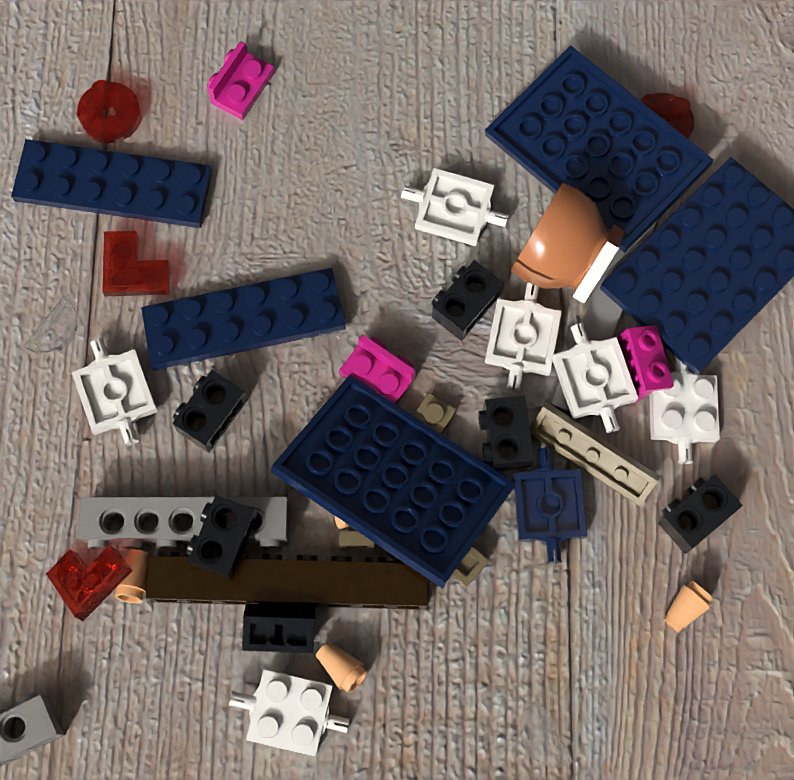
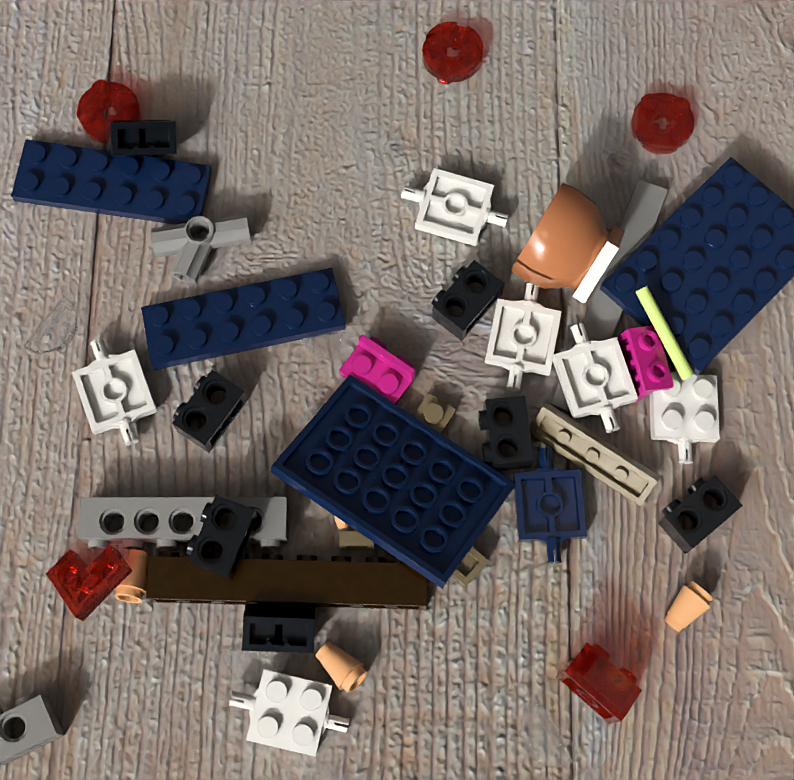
clear red plate [102,231,170,297] -> none
dark pink bracket [207,41,275,120] -> none
dark blue plate [485,45,713,253] -> none
none -> black brick [106,120,177,156]
none -> light grey piece [151,213,252,284]
none -> clear red plate [422,22,484,85]
none -> clear red slope [556,642,642,724]
none -> yellowish green bar [635,286,694,380]

